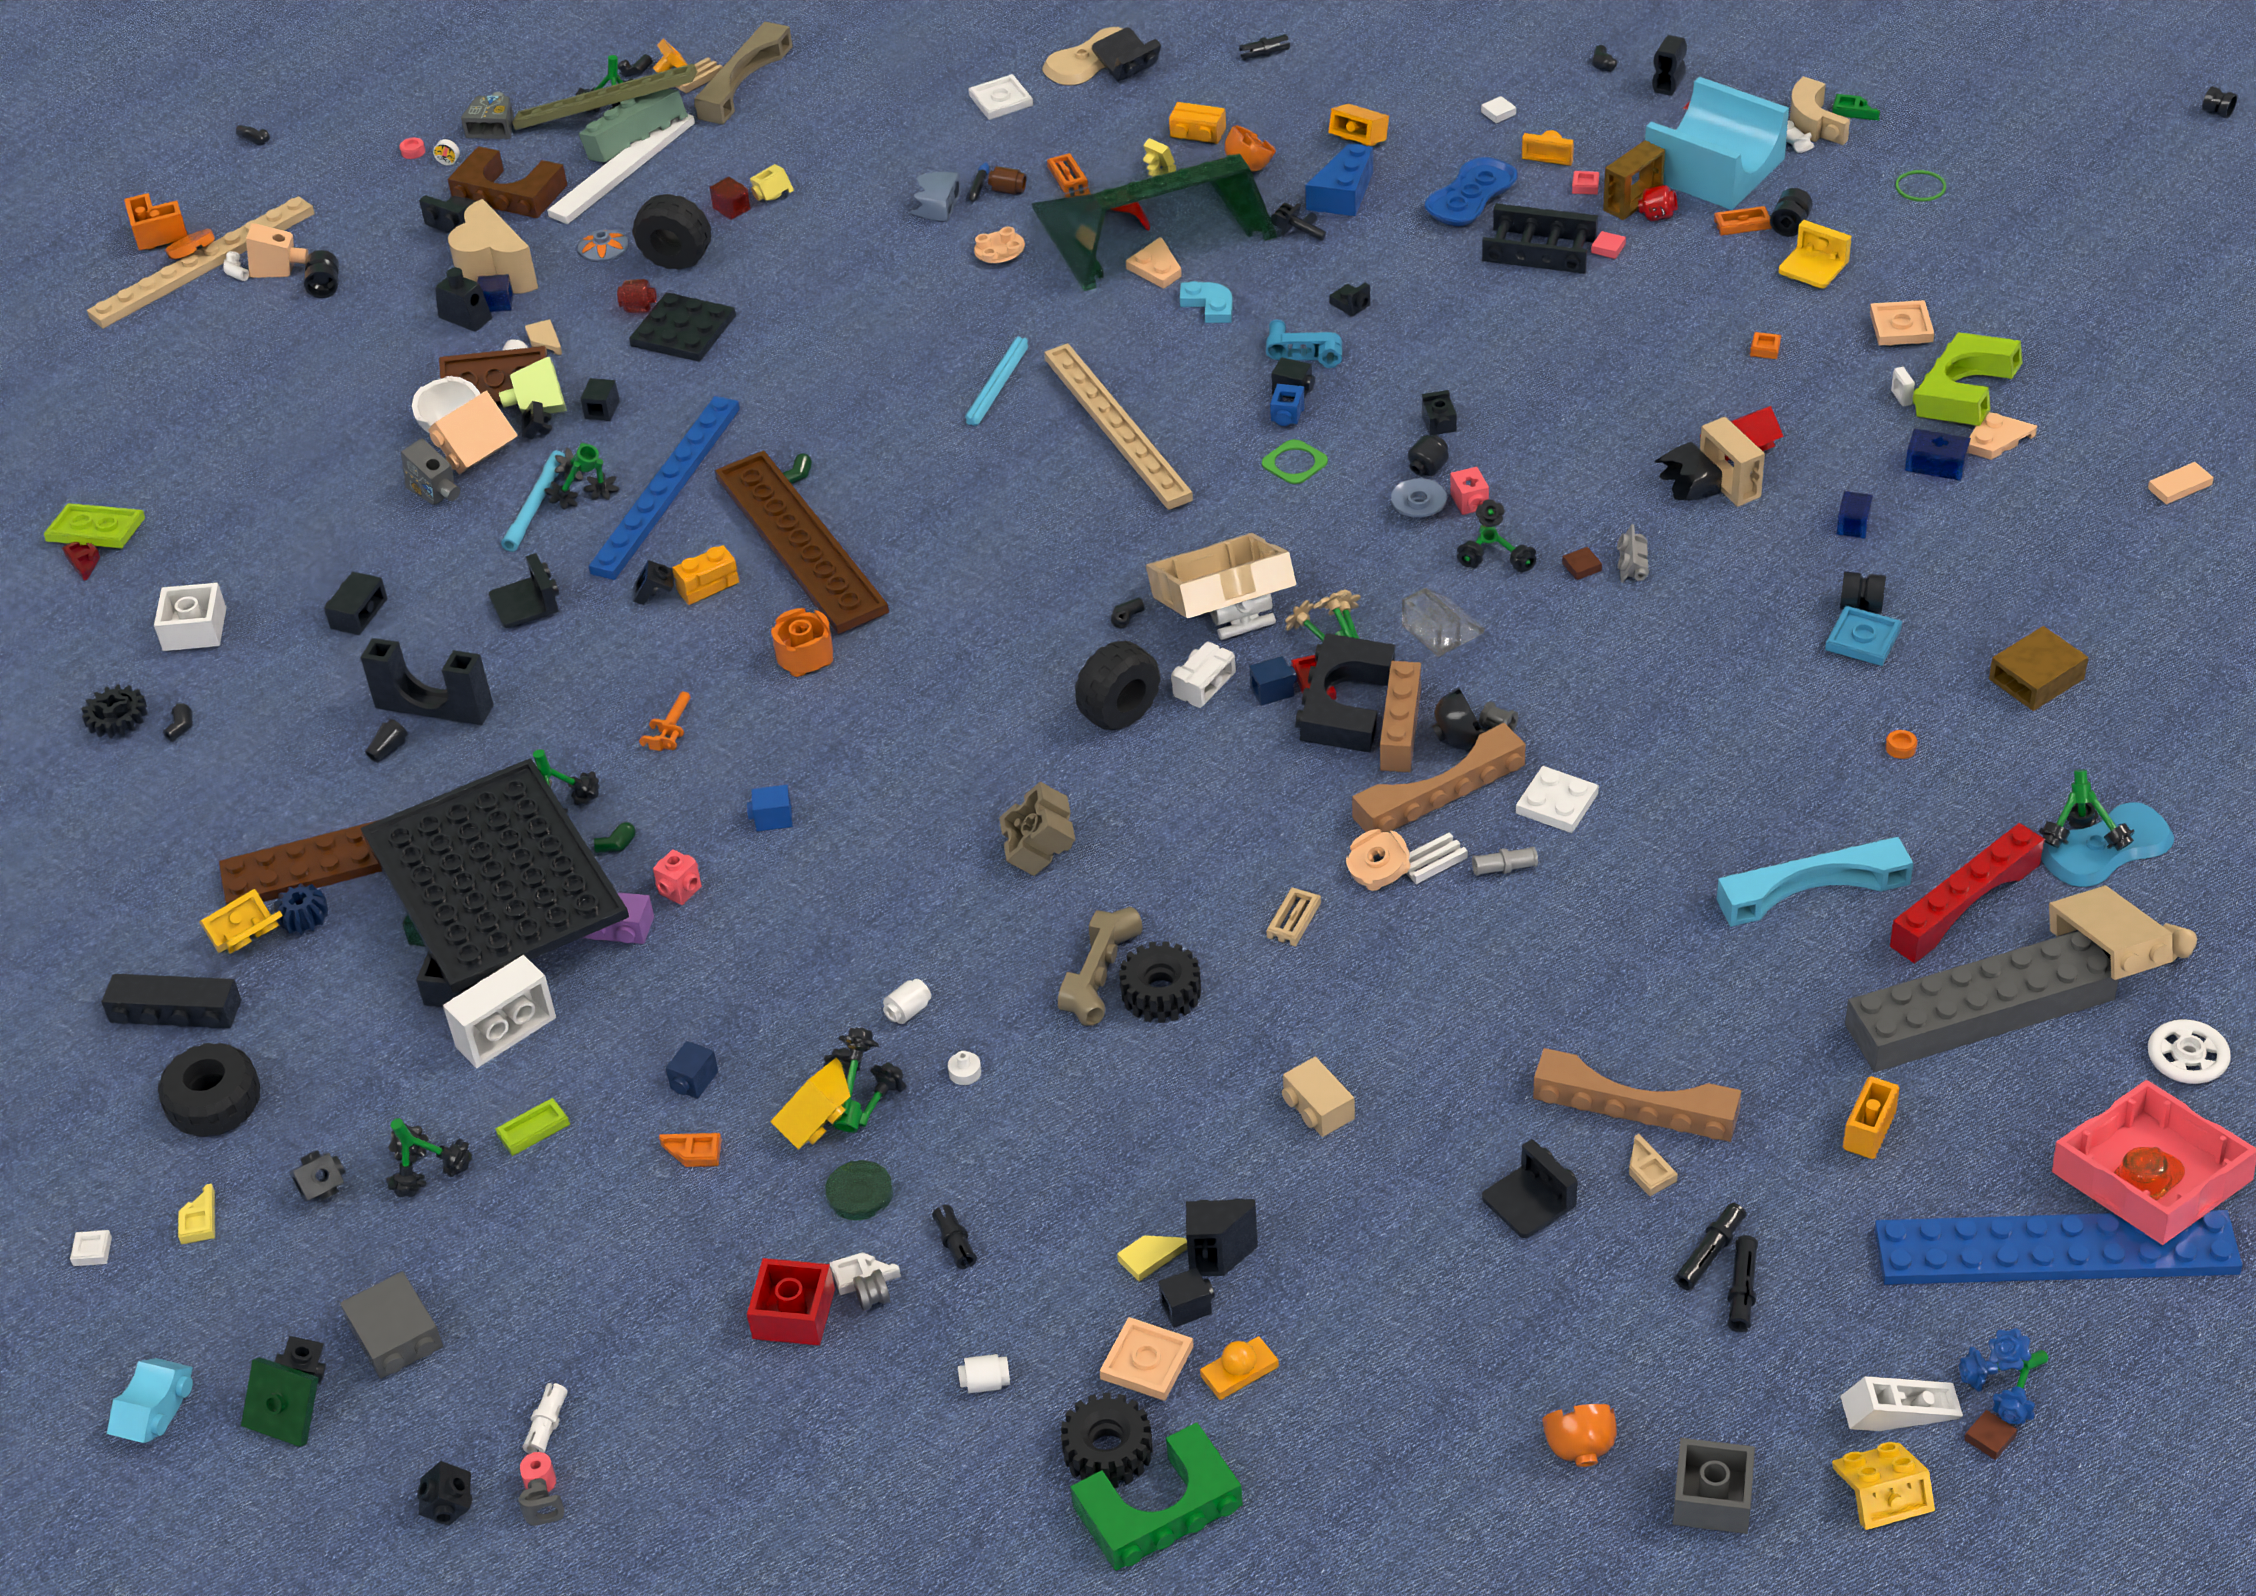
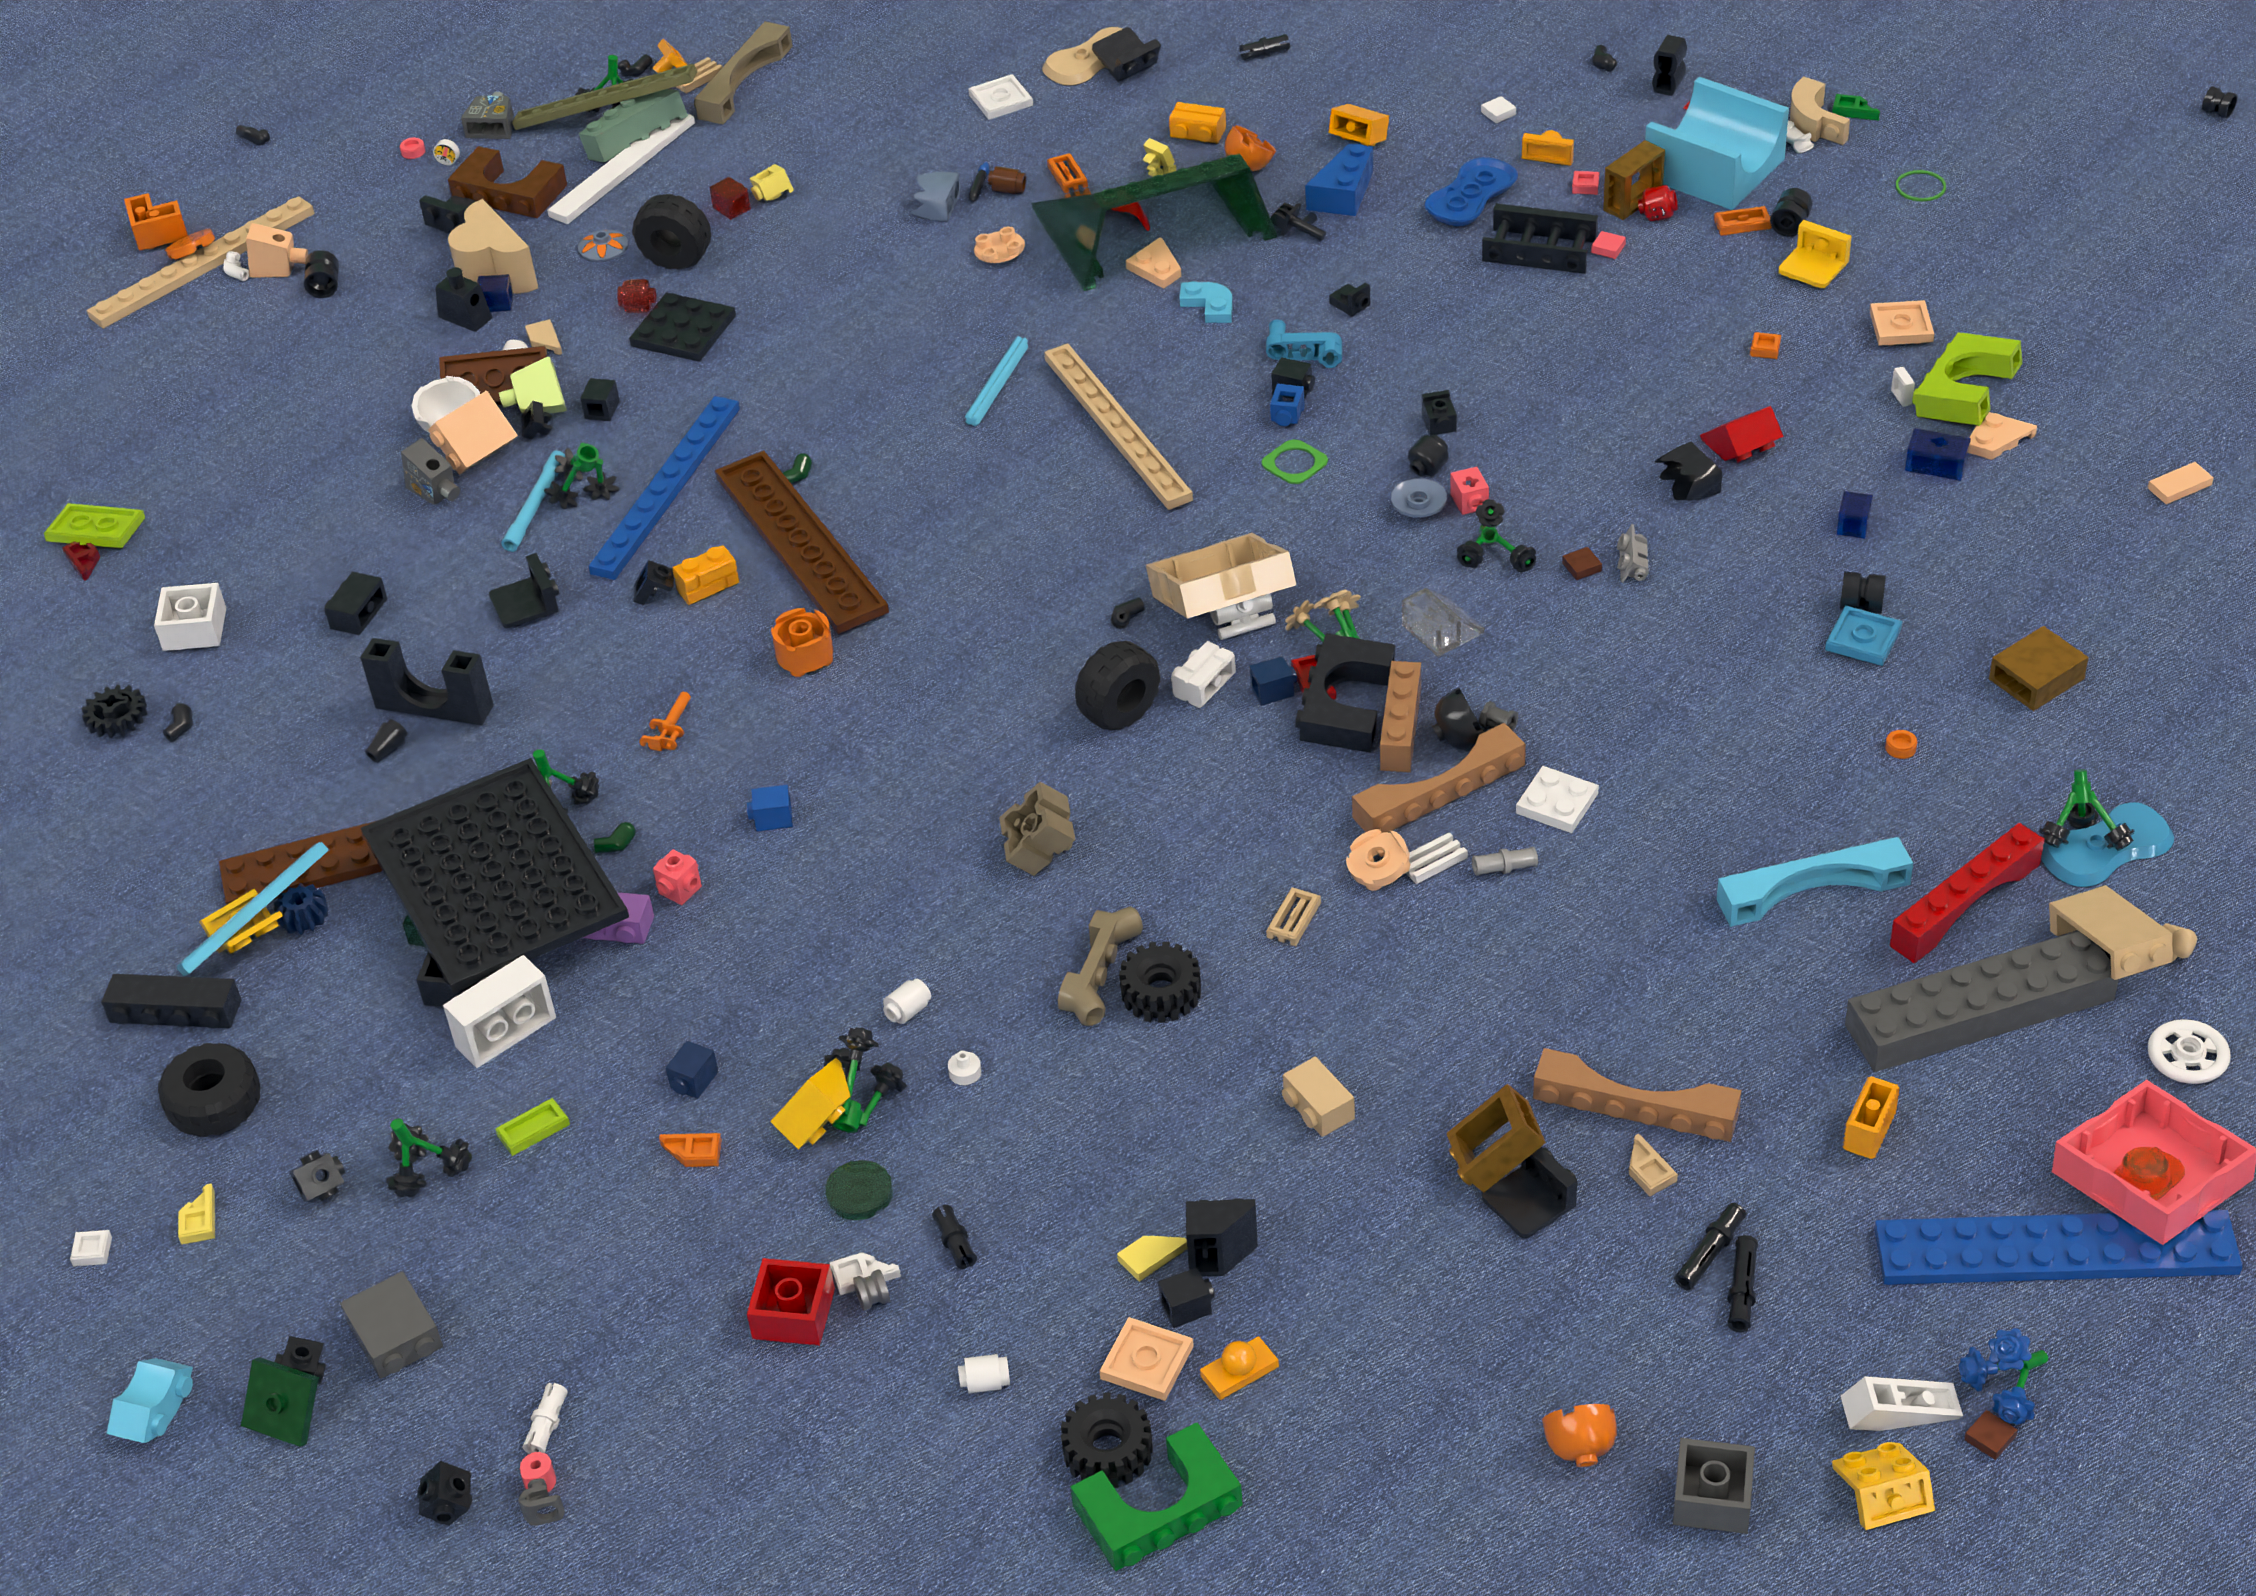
tan window [1700,417,1765,507] -> none
none -> medium azure tile [176,842,329,976]
none -> pearl gold window [1446,1084,1546,1193]

